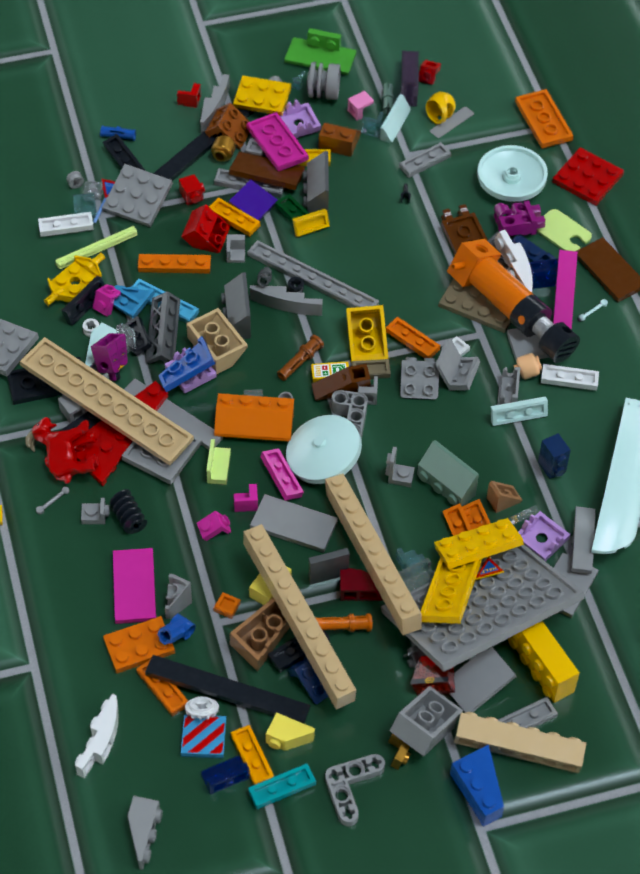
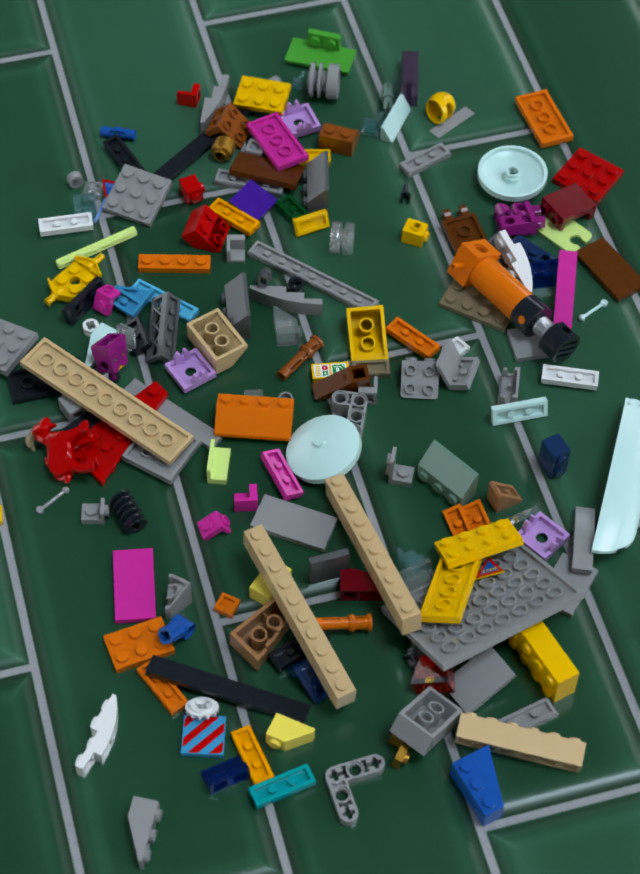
blue wing [159,336,216,392] -> none
bright pink panel [348,91,374,121] -> none
red bracket [418,60,441,85] -> none
light nougat head [513,353,542,380] -> none
none -> clear slope [273,306,303,347]
none -> clear wheel [329,221,356,256]
none -> yellow brick [401,218,430,248]
none -> dark red panel [540,183,597,231]

